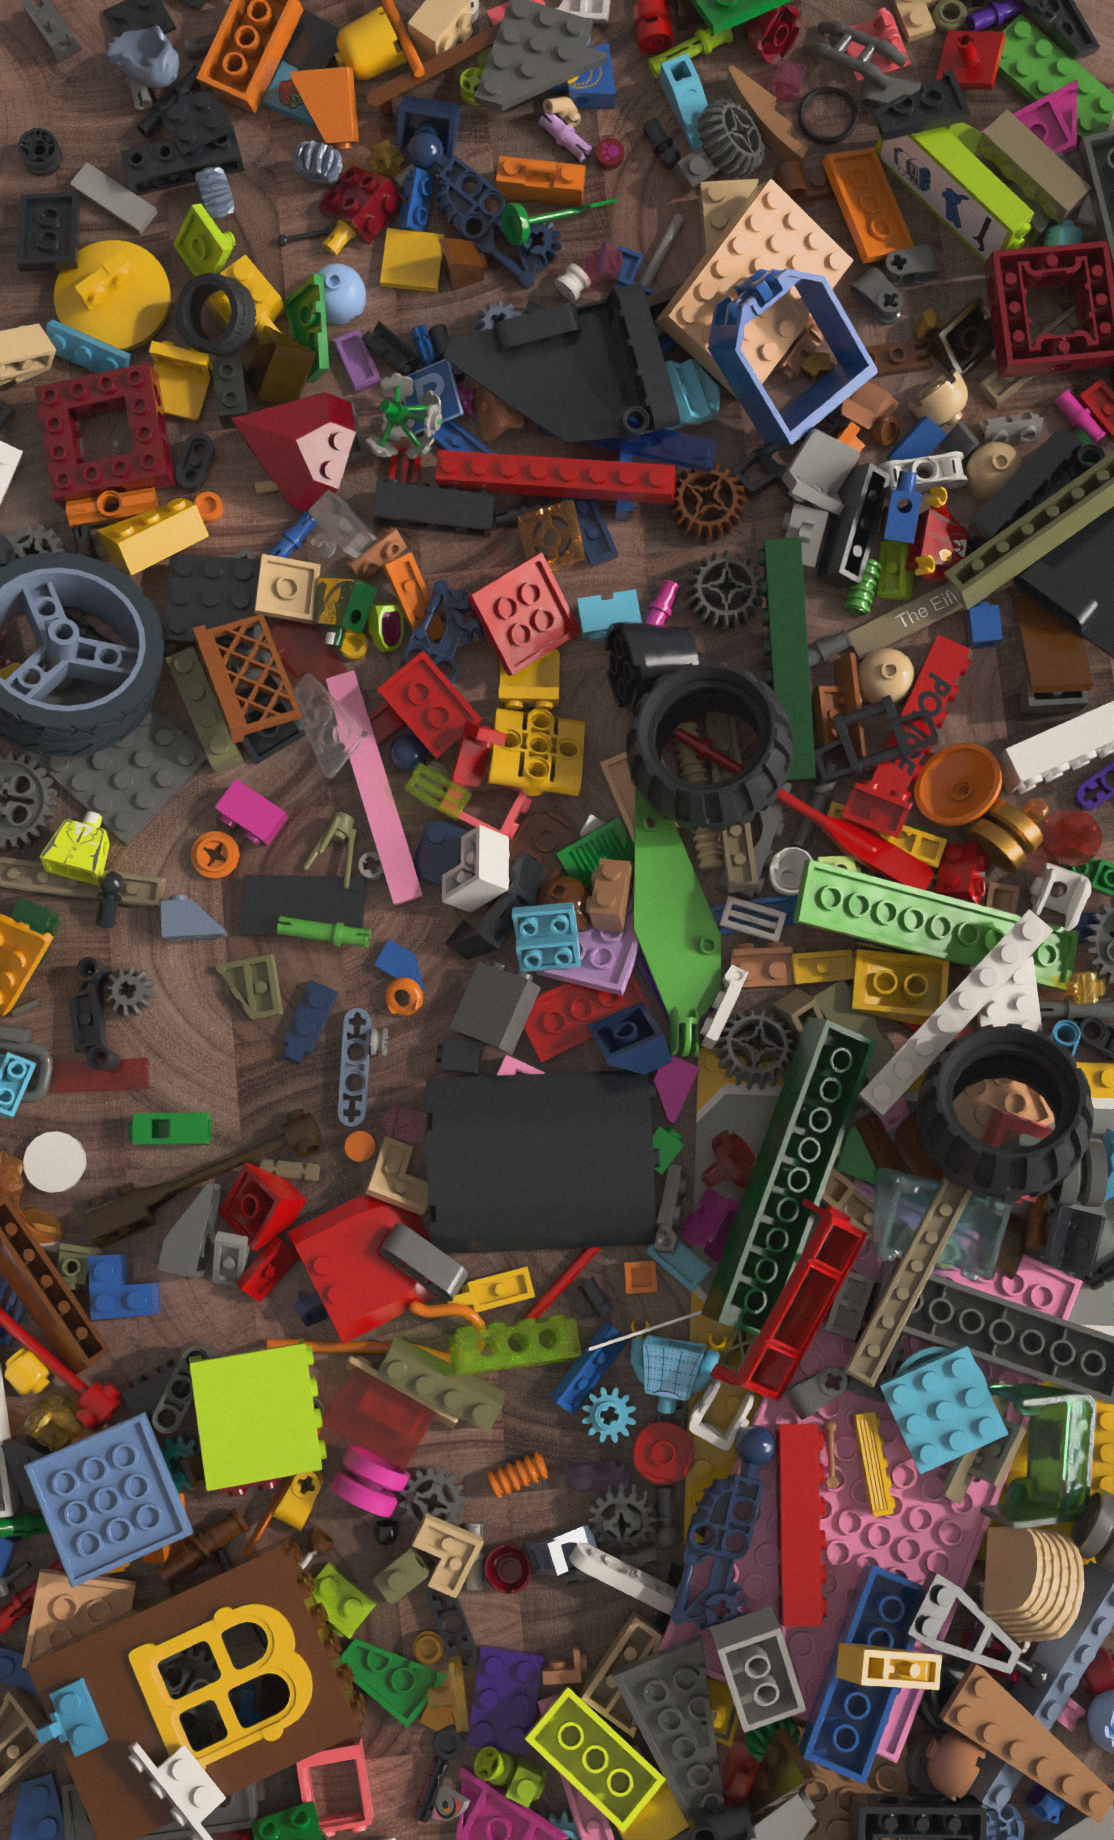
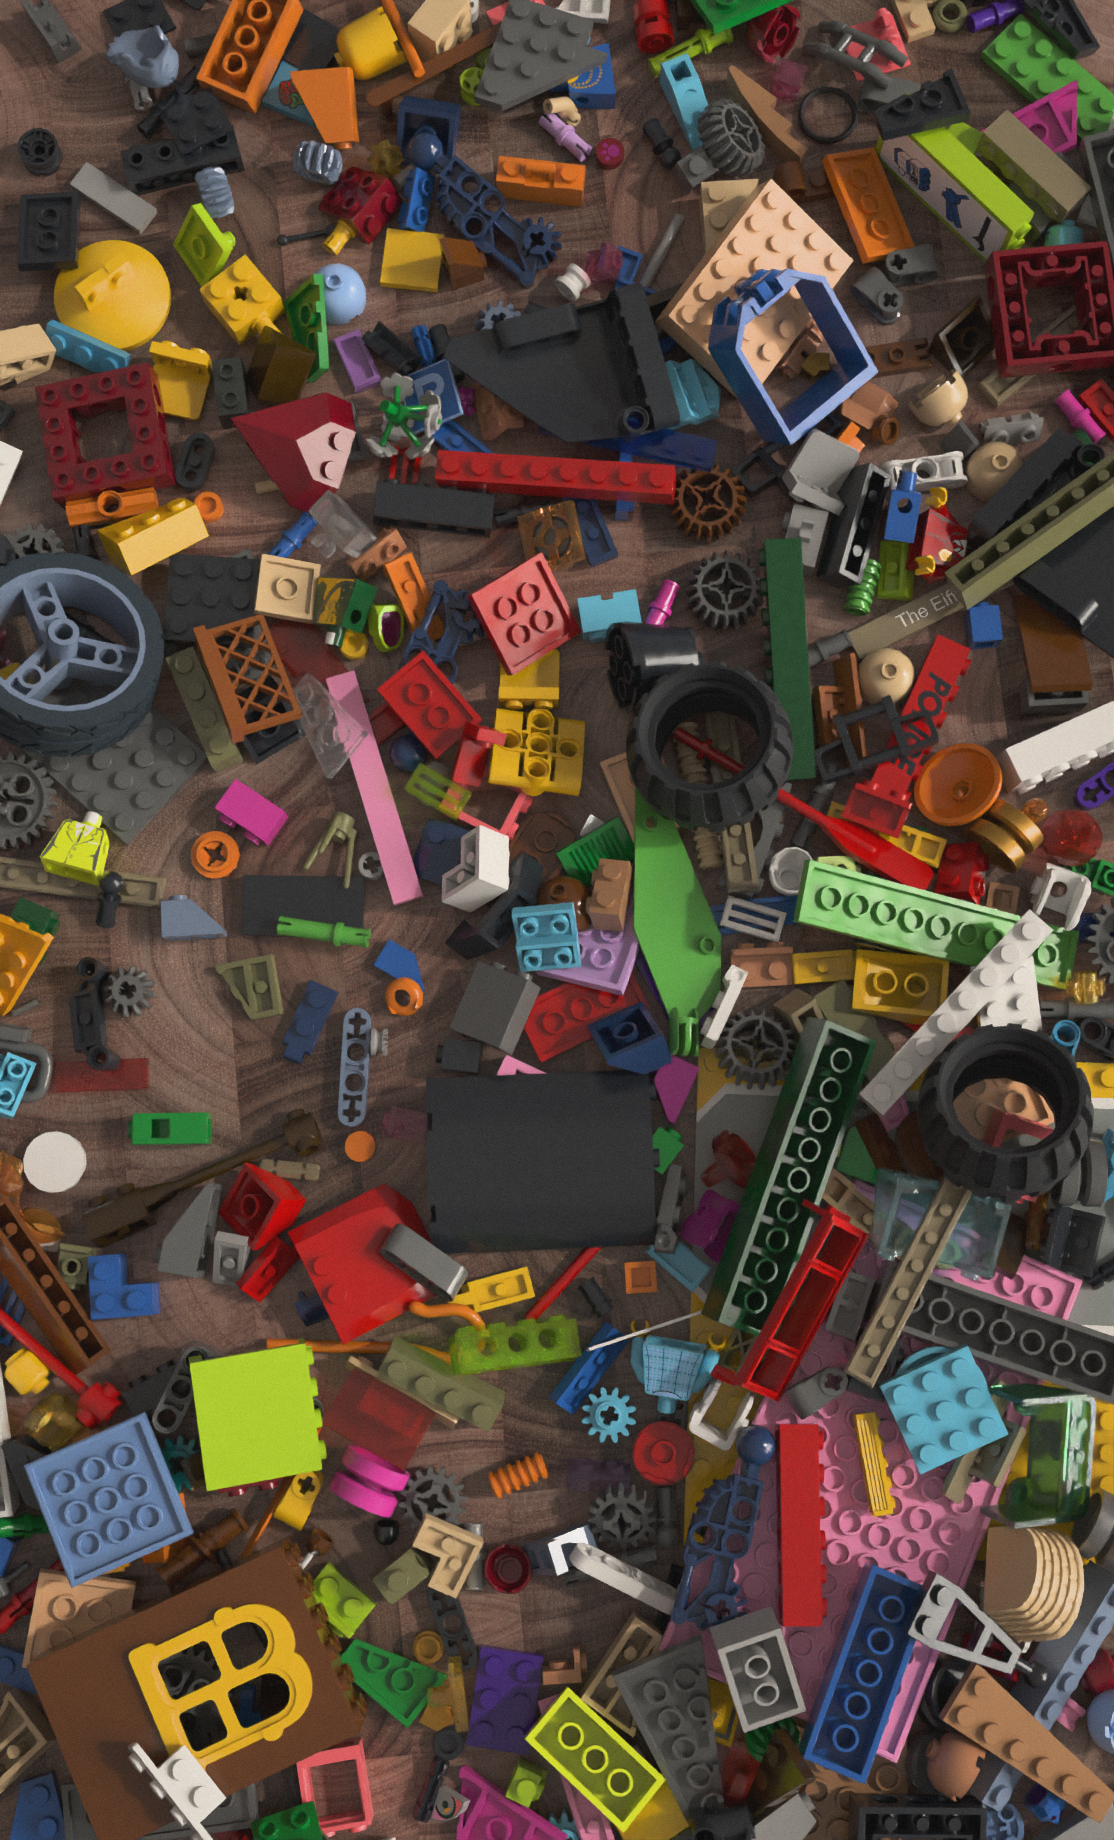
dark azure hinge [35,1677,109,1757] -> none
black tyre [175,273,256,356] -> none
tan plate [365,1136,429,1216] -> none
lime wheel [474,1746,515,1786] -> none
green piece [501,198,618,246] -> none
medium nougat hinge [824,1421,839,1489] -> none
yellow slope [836,1643,942,1690] -> none
blue tile [887,416,947,460] -> none
pearl gold piece [913,307,944,341] -> none
red tile [935,30,1005,90] -> none

